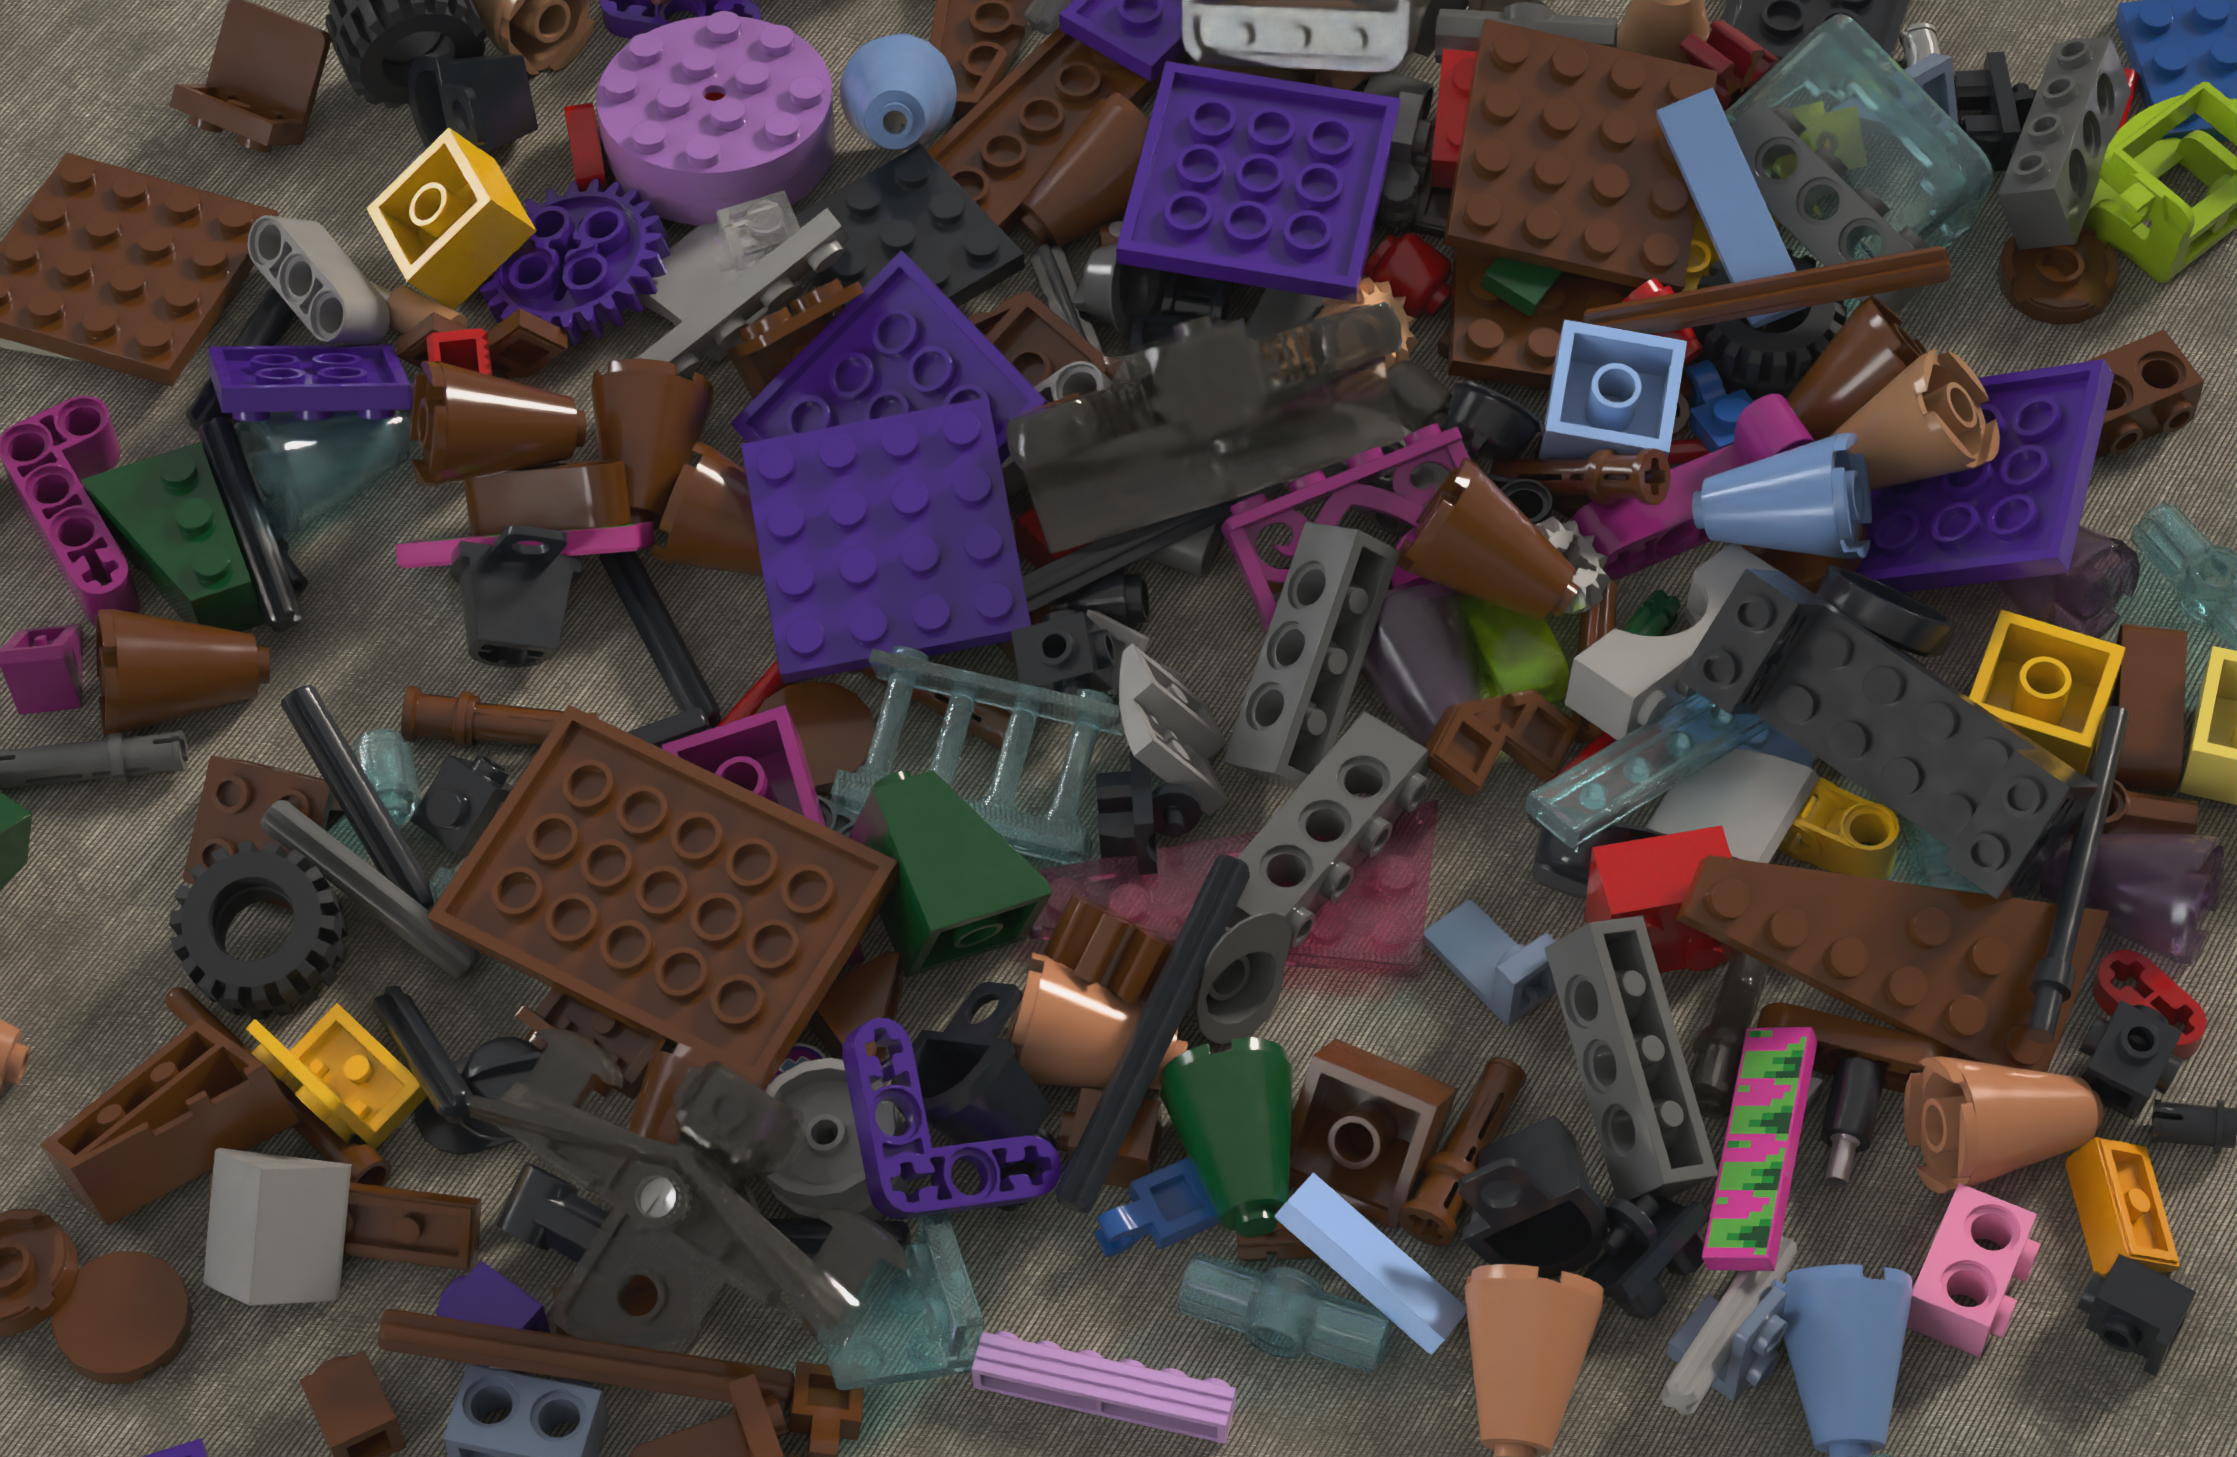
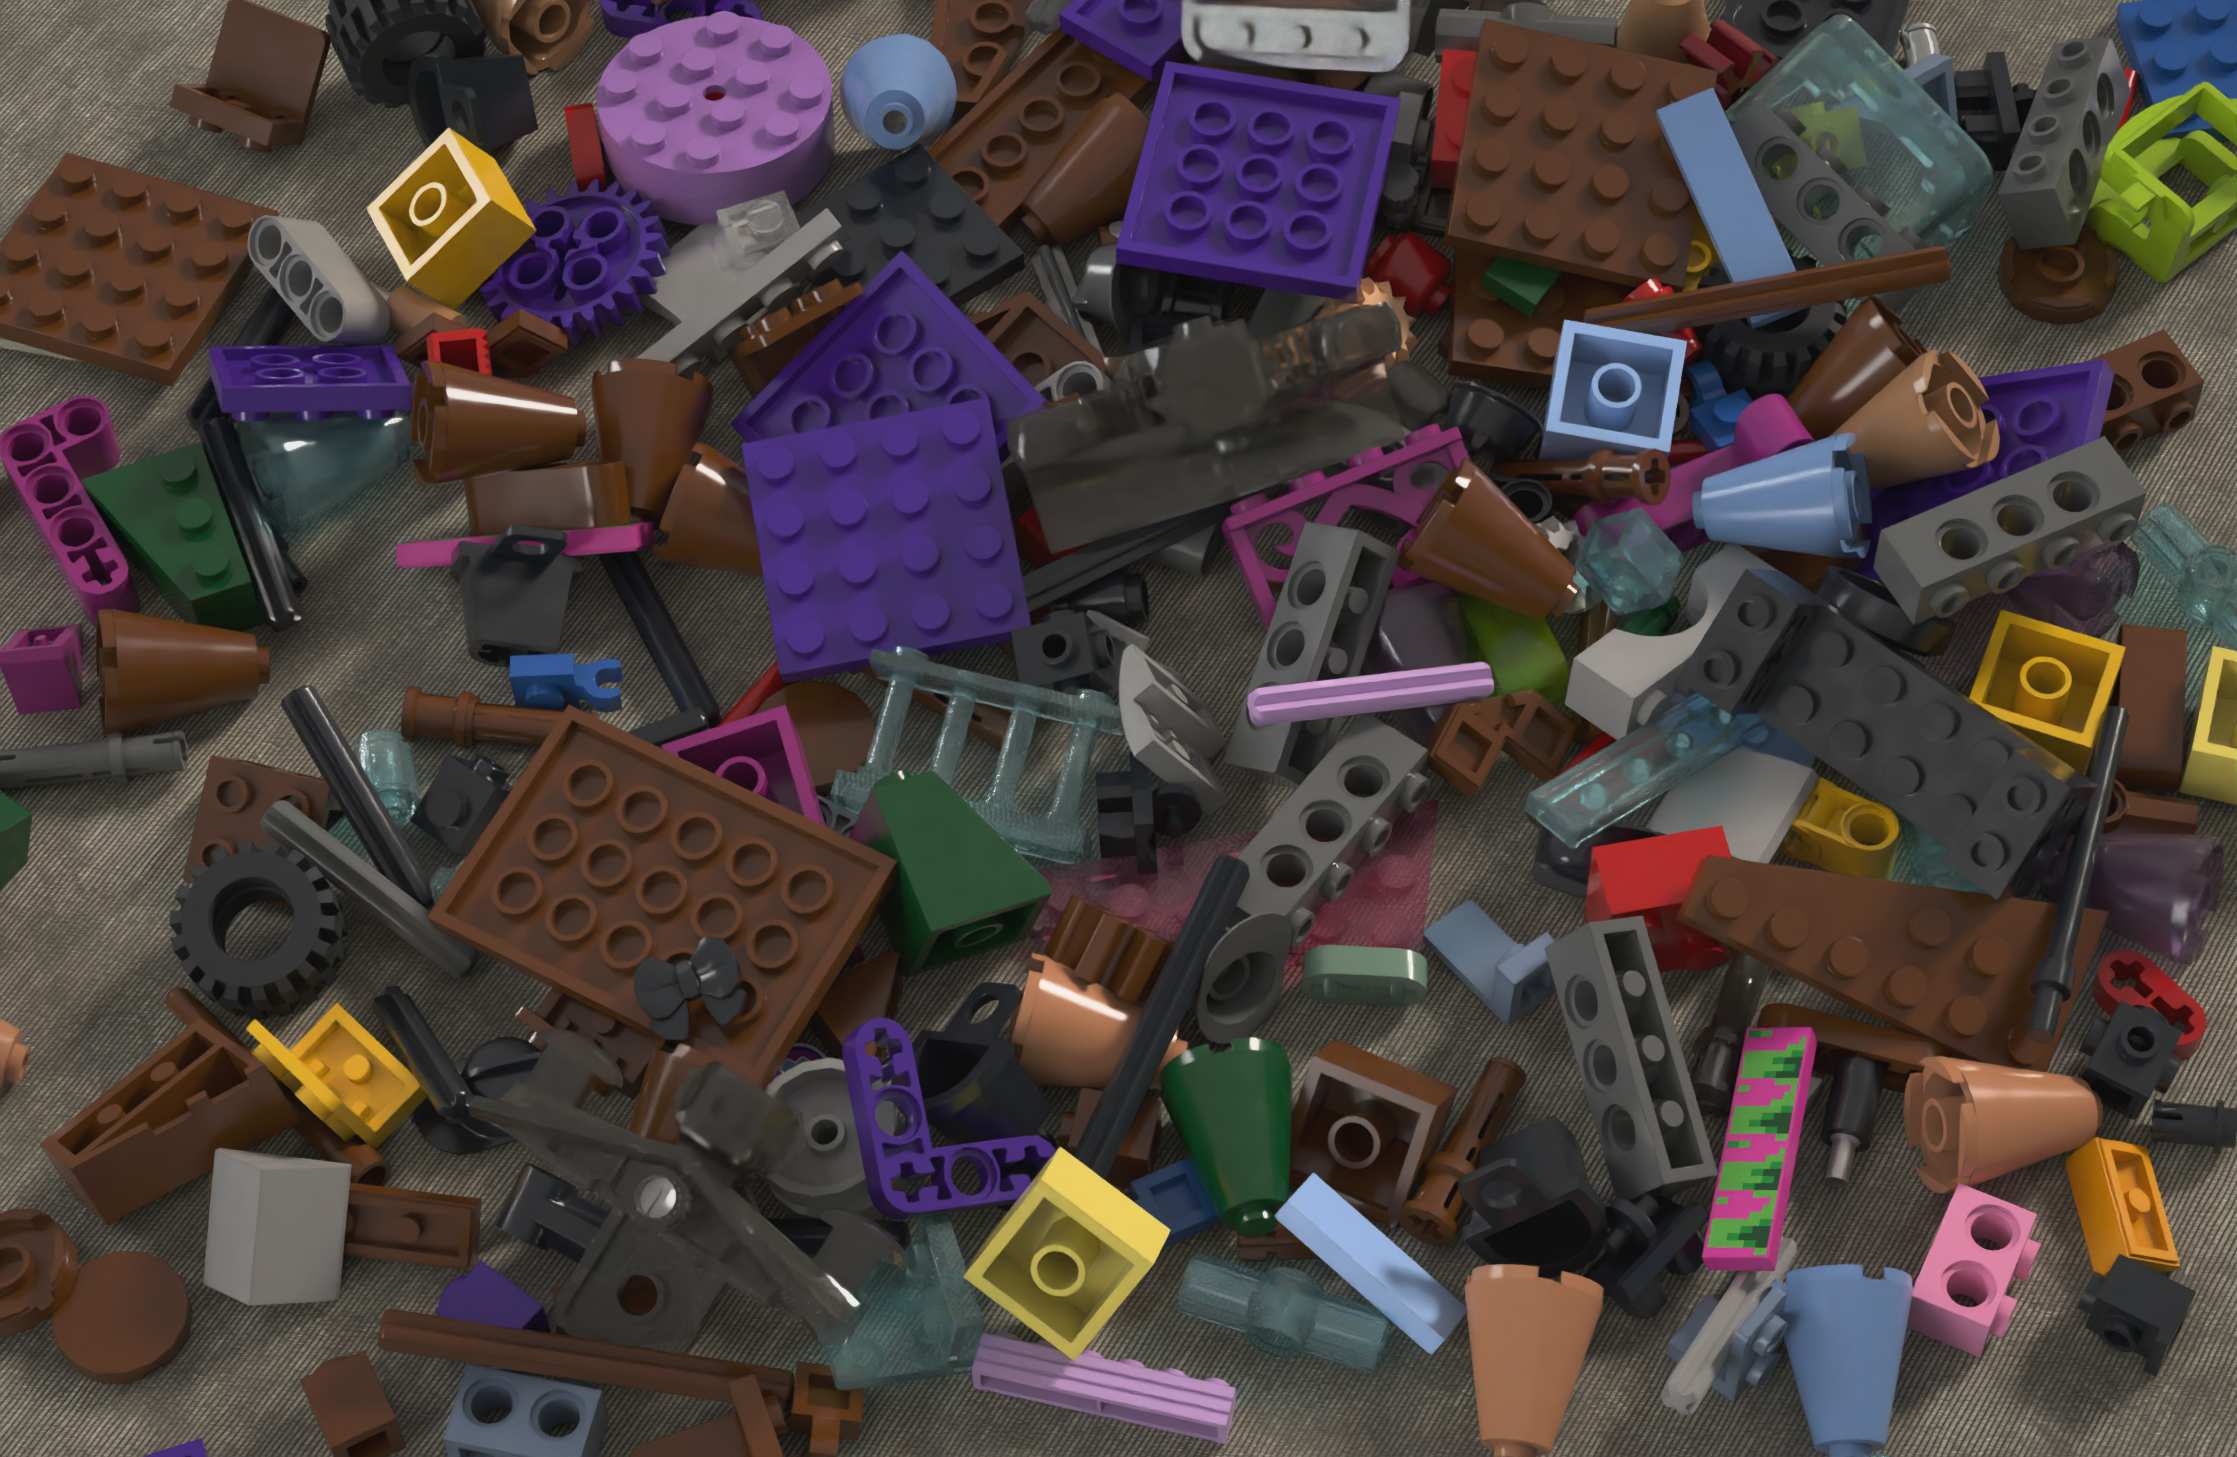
none -> blue plate [509,653,623,713]
none -> black piece [634,935,748,1042]
none -> light yellow brick [963,1147,1171,1361]
none -> lavender axle [1247,662,1494,726]
none -> sand green beam [1301,945,1428,1007]
none -> clear light blue brick [1574,507,1685,616]
none -> dark grey brick [1873,436,2147,625]

